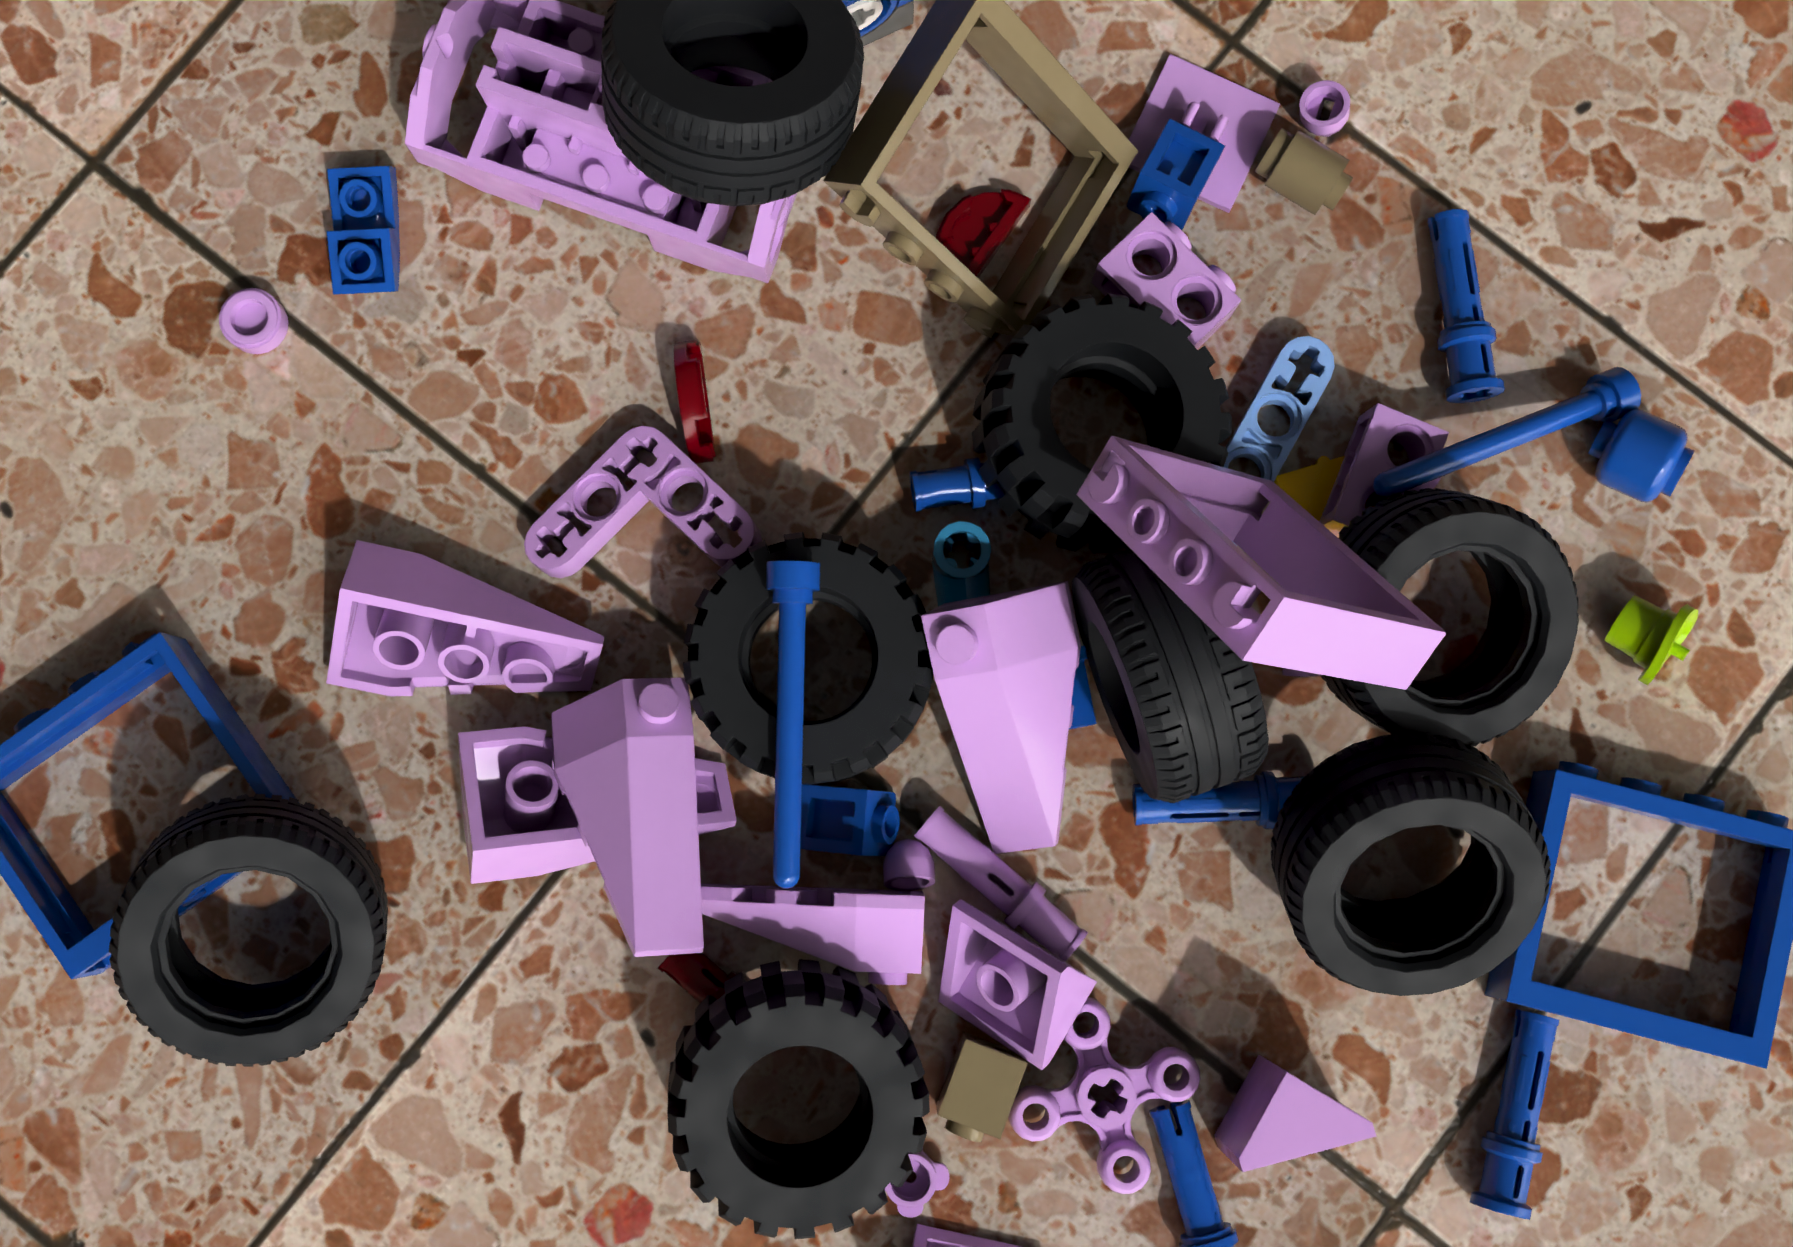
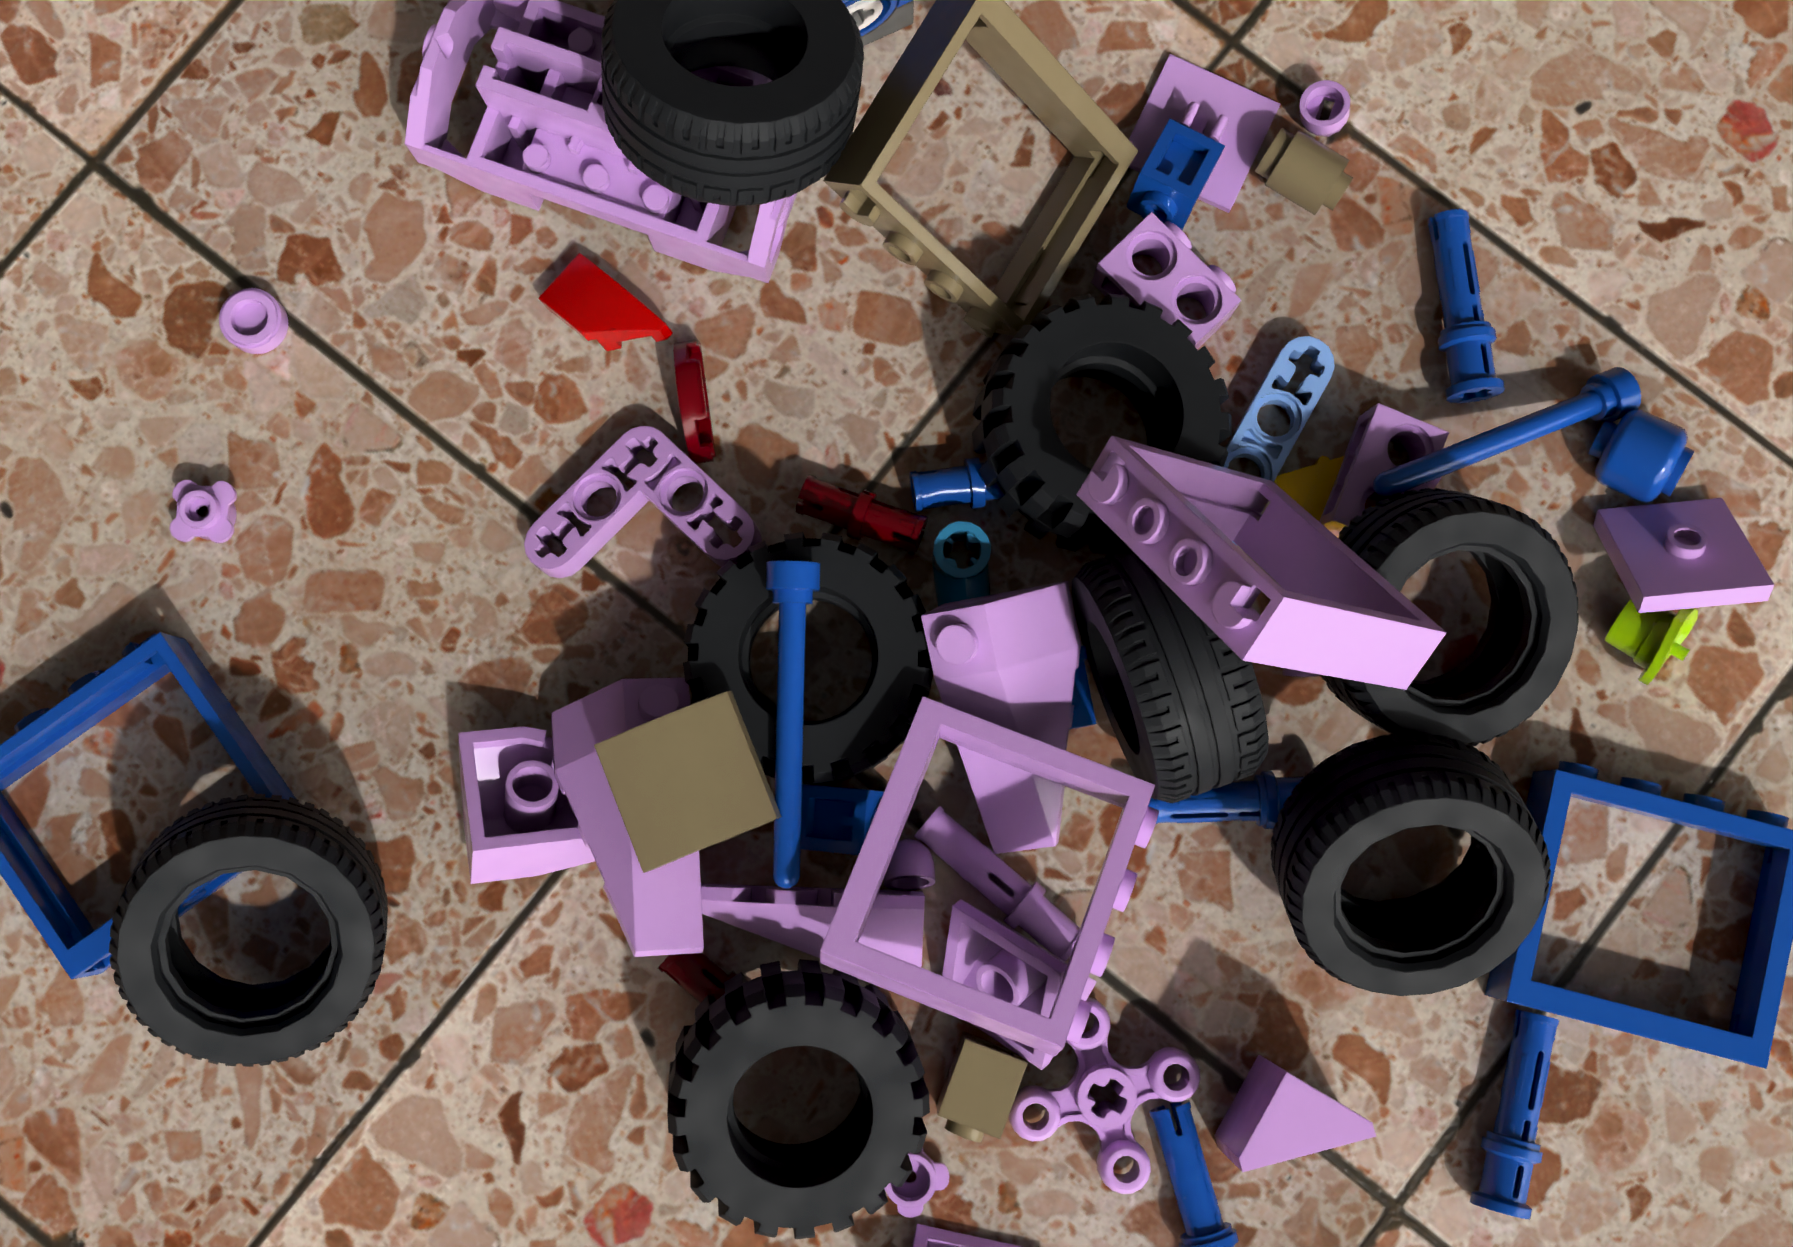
lavender wedge [326,540,604,696] -> none
blue slope [327,166,400,295] -> none
dark red tile [936,189,1031,278] -> none
none -> lavender plate [170,480,237,543]
none -> red slope [538,253,673,351]
none -> dark tan slope [594,691,782,873]
none -> dark red pin [796,475,928,555]
none -> lavender window [820,697,1159,1056]
none -> lavender plate [1593,498,1774,613]

